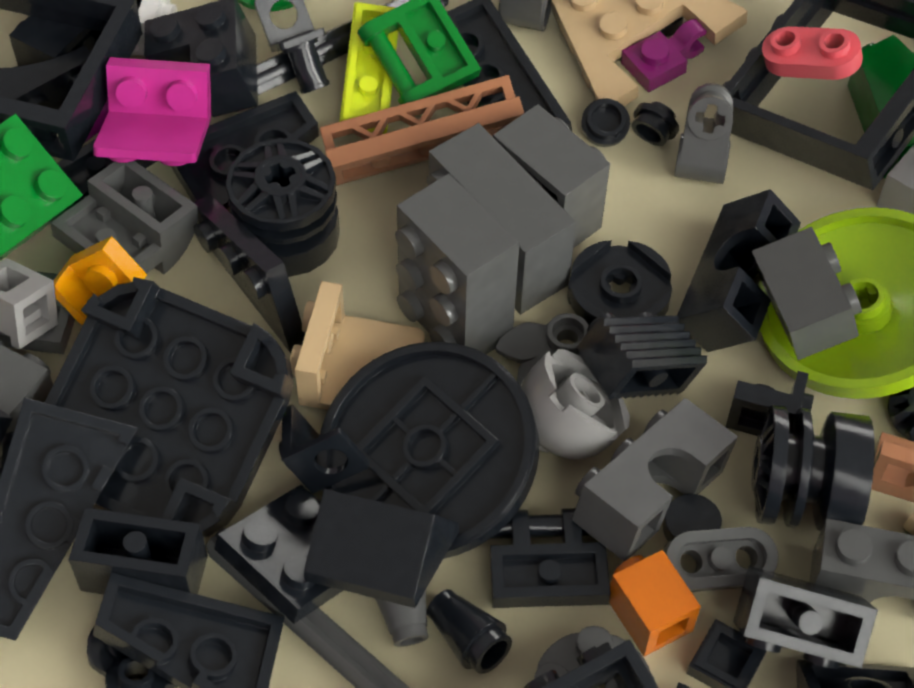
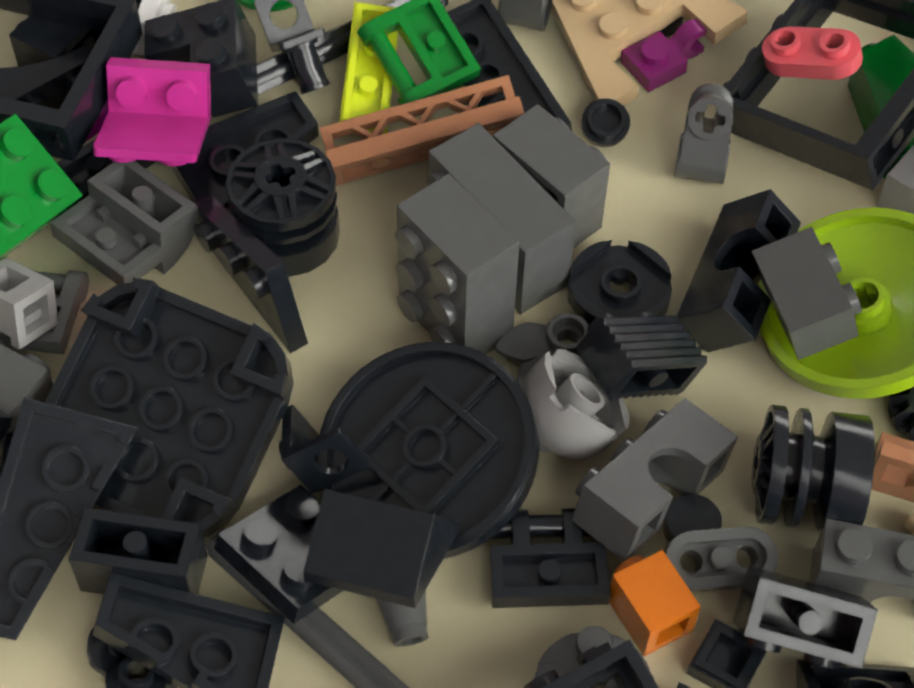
light orange bracket [54,236,147,325] -> none
tan bracket [289,281,425,410] -> none
black cone [427,589,512,674] -> none
black plate [632,102,680,146] -> none
black bracket [725,371,814,436] -> none

